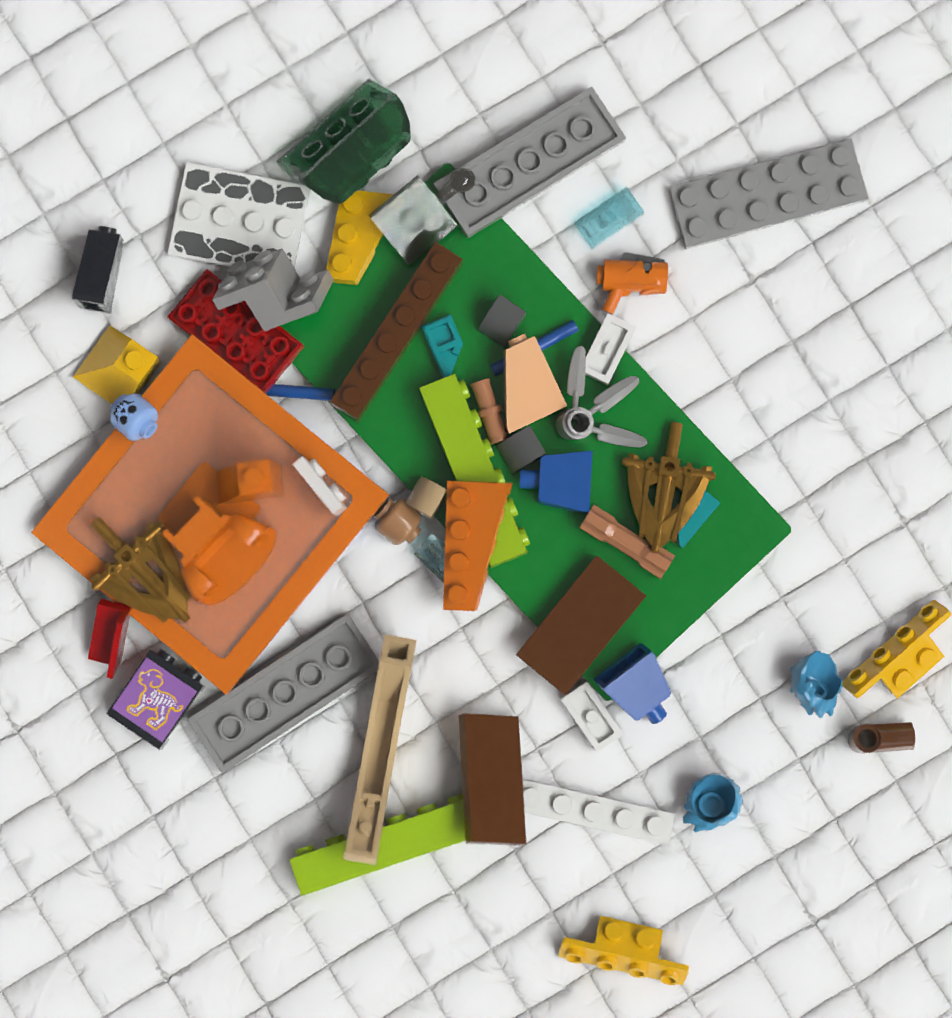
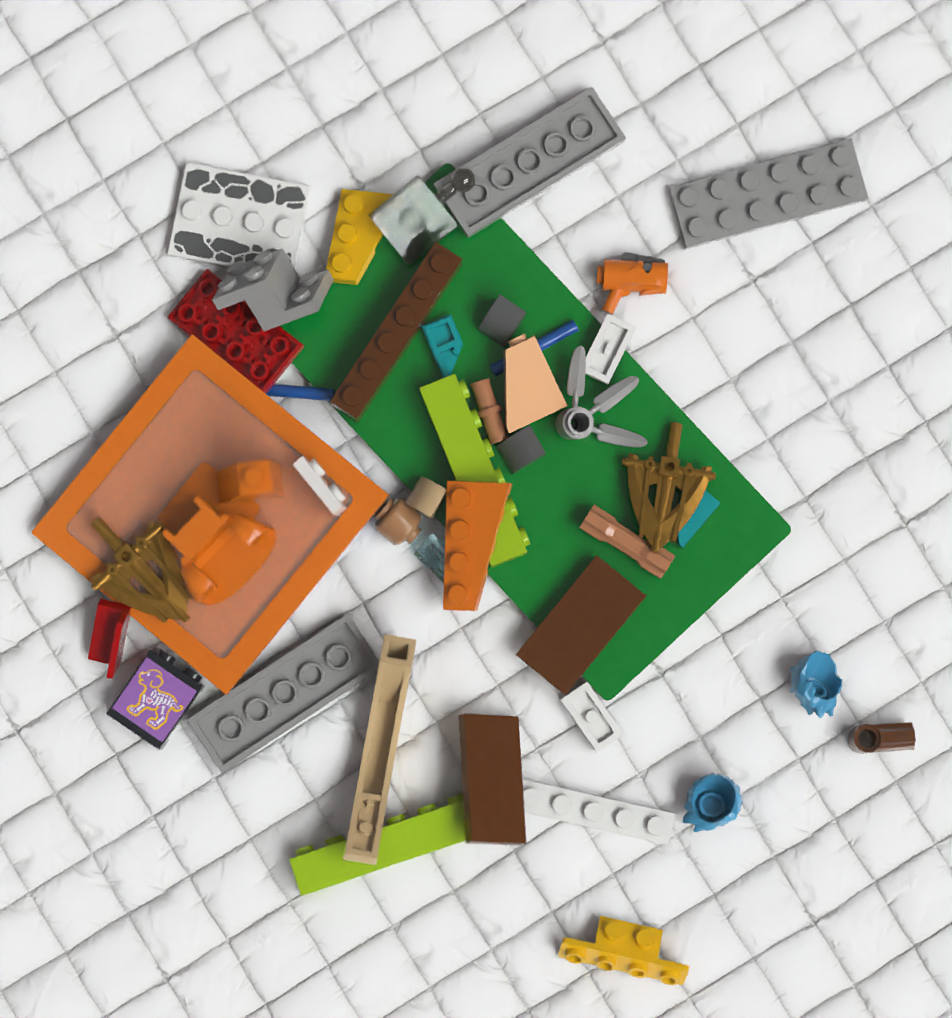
black slope [72,226,124,314] -> none
yellow slope [73,325,161,404] -> none
light blue head [110,393,158,441] -> none
clear green windscreen [276,78,411,204] -> none
blue torso [519,451,593,515] -> none
clear light blue plate [574,186,644,249] -> none
torso [593,643,671,724] -> none
yellow bracket [842,600,952,699] -> none

